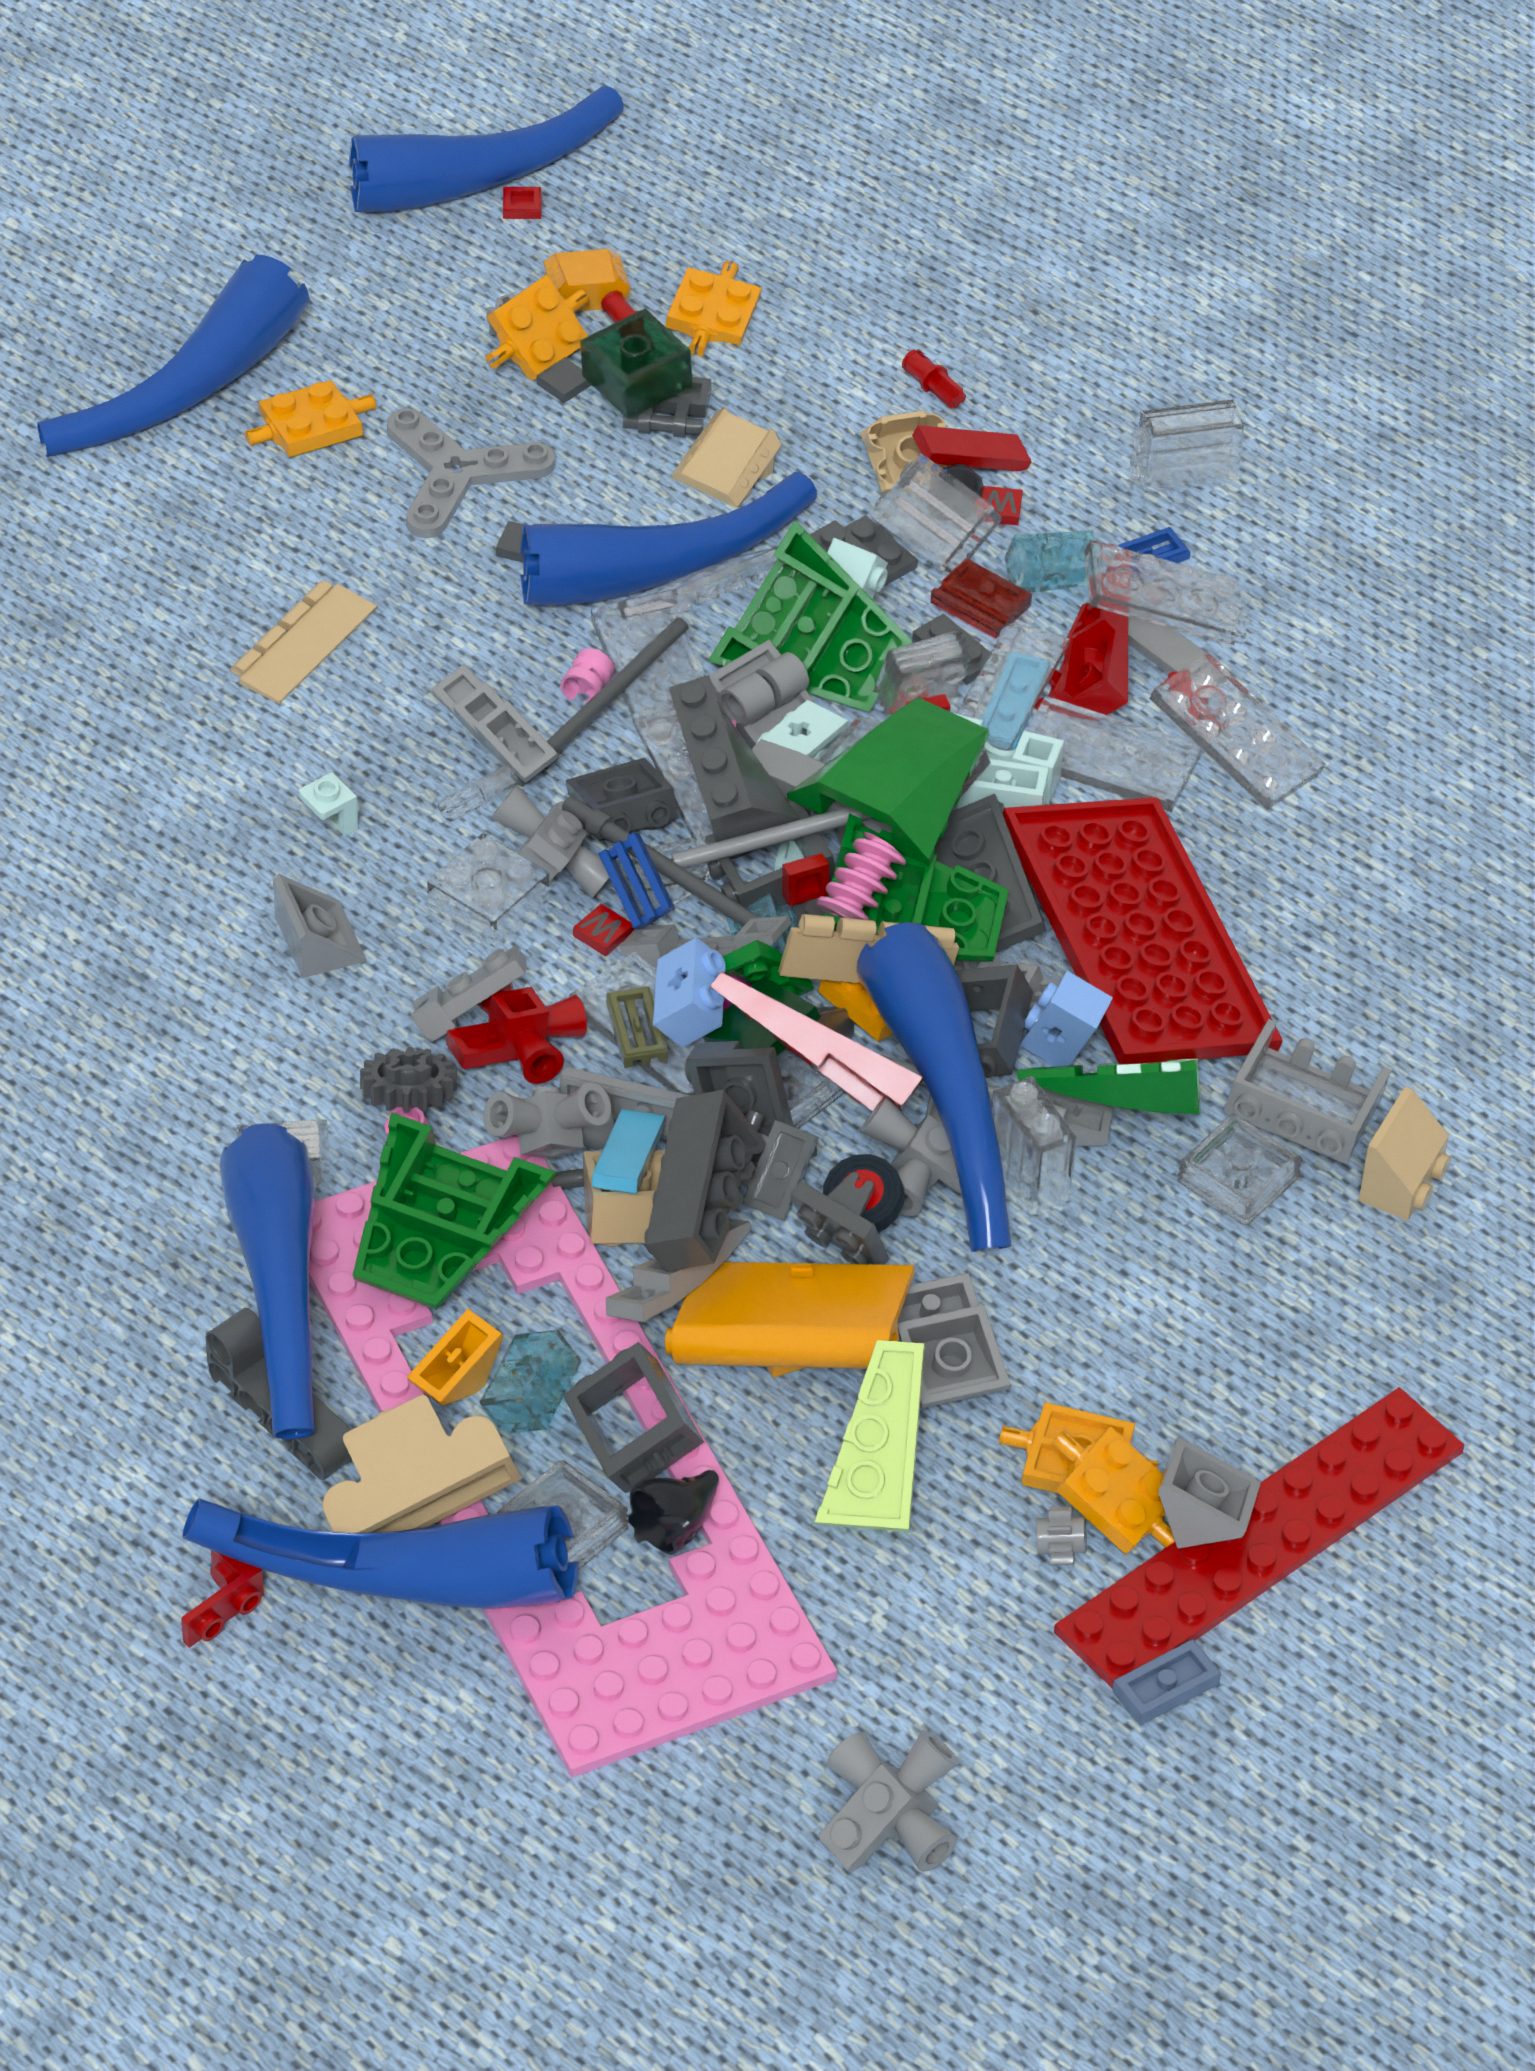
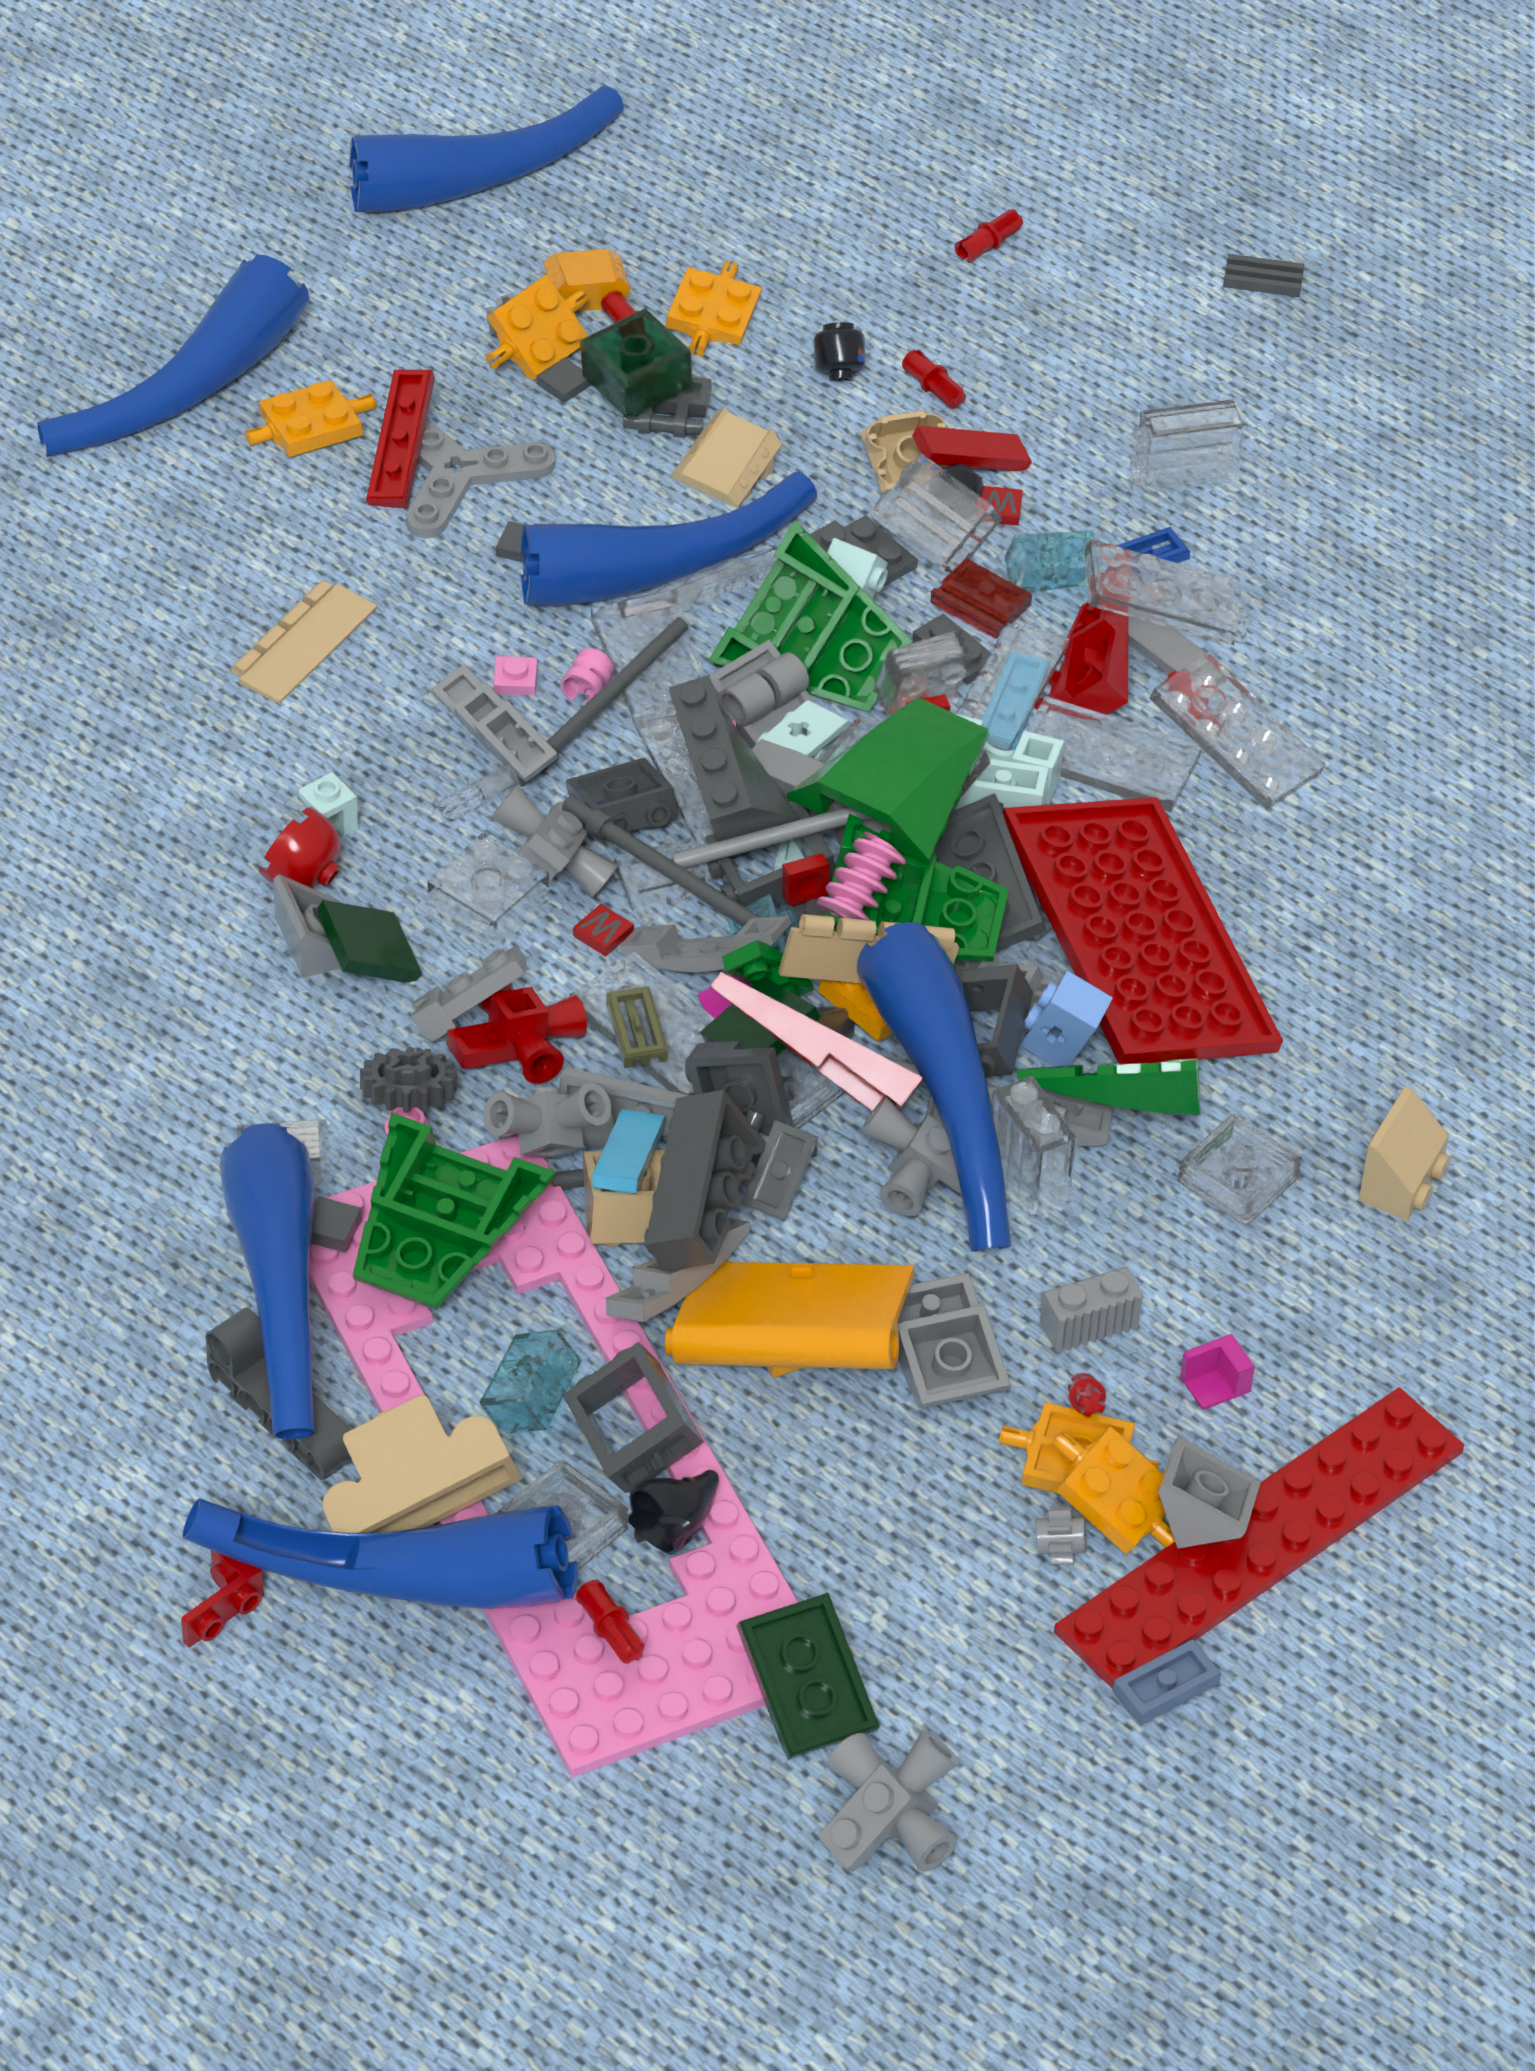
light orange slope [407,1309,503,1406] -> none
red tile [503,187,541,219] -> none
blue tile [598,832,675,930] -> none
light blue brick [653,937,726,1048] -> none
dark grey plate [790,1154,904,1265] -> none
yellowish green wing [814,1340,925,1532] -> none
light grey window [1224,1019,1391,1164] -> none
none -> red cylinder [259,806,341,889]
none -> dark grey tile [311,1196,362,1253]
none -> dark green tile [316,900,422,983]
none -> red tile [366,370,435,508]
none -> bright pink plate [494,656,537,695]
none -> red axle [576,1580,645,1664]
none -> dark green tile [736,1593,880,1760]
none -> black head [813,322,866,381]
none -> red axle [954,209,1023,264]
none -> light grey brick [1039,1267,1143,1353]
none -> red axle [1068,1373,1106,1418]
none -> dark pink panel [1180,1334,1255,1409]
none -> dark grey tile [1223,254,1305,297]

